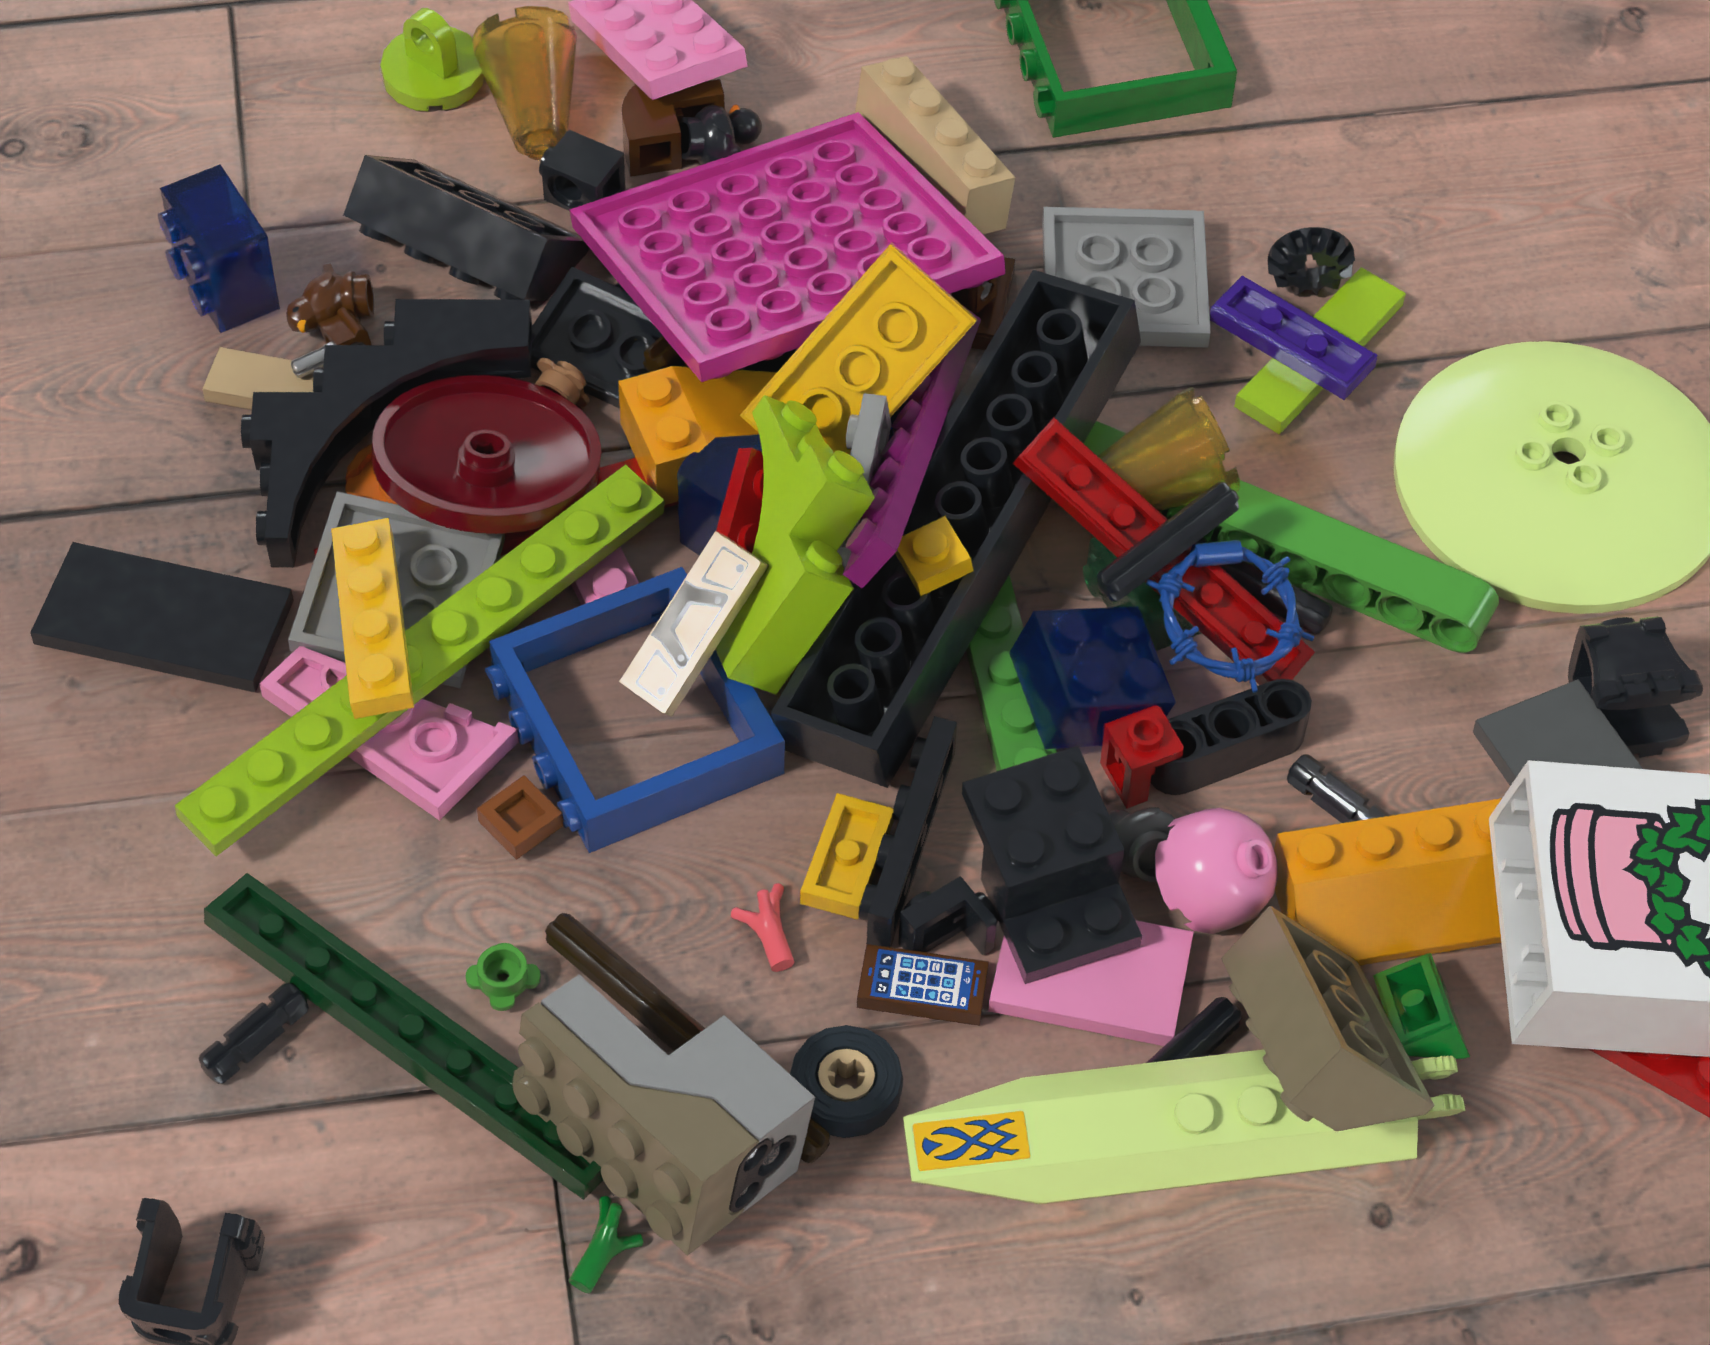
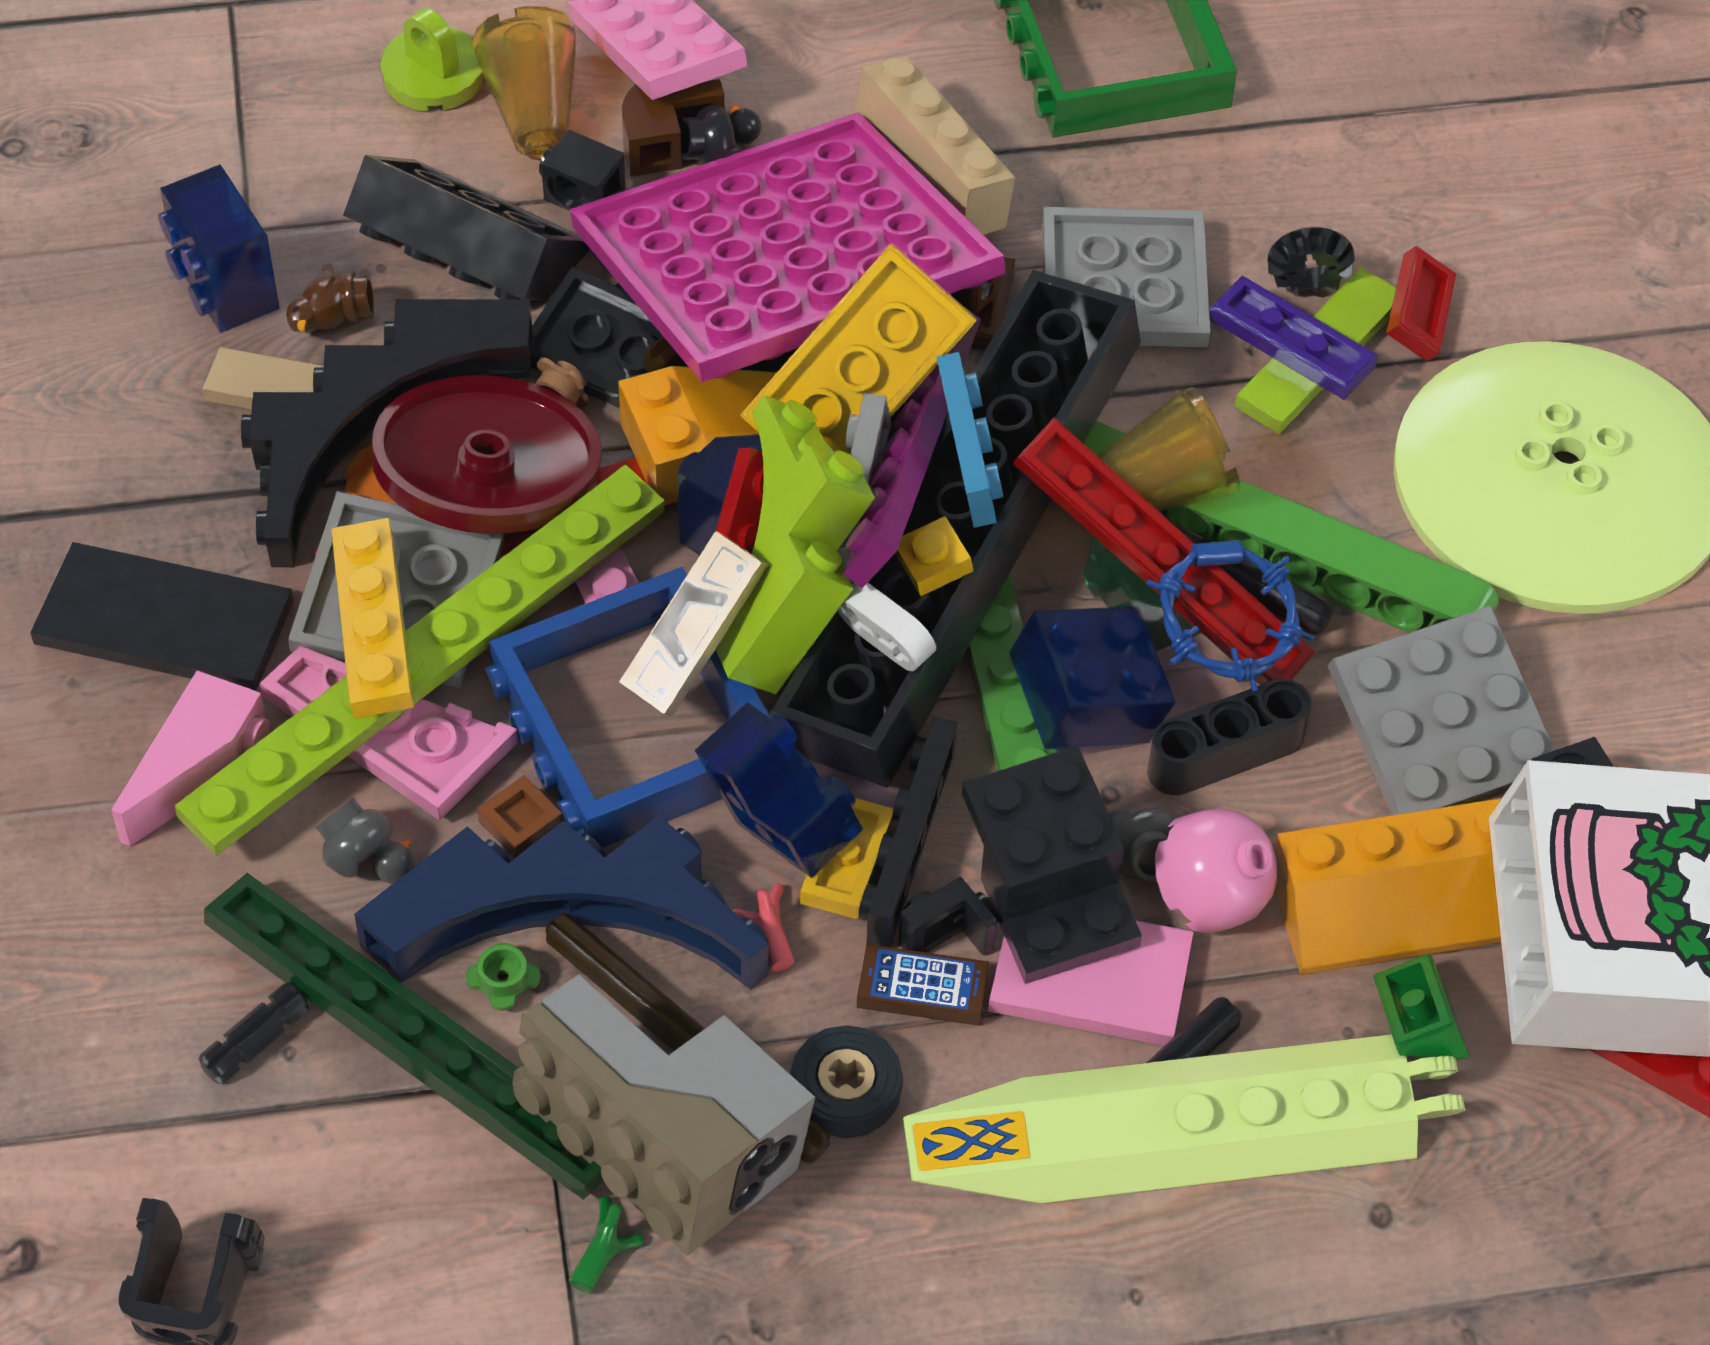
reddish brown piece [291,307,372,378] -> none
black axle [1097,482,1239,602] -> none
red bracket [1100,705,1184,809] -> none
dark tan slope [1221,906,1435,1132] -> none
black axle [1287,754,1391,823] -> none
dark grey tile [1473,679,1643,786] -> none
black piece [1568,616,1703,758] -> none
none -> bright pink slope [111,671,270,846]
none -> dark grey animal [315,798,415,884]
none -> dark blue arch [354,815,769,990]
none -> clear blue brick [694,702,864,879]
none -> white beam [837,583,936,671]
none -> dark azure plate [937,352,1003,528]
none -> light grey plate [1327,606,1555,815]
none -> red tile [1386,246,1456,362]

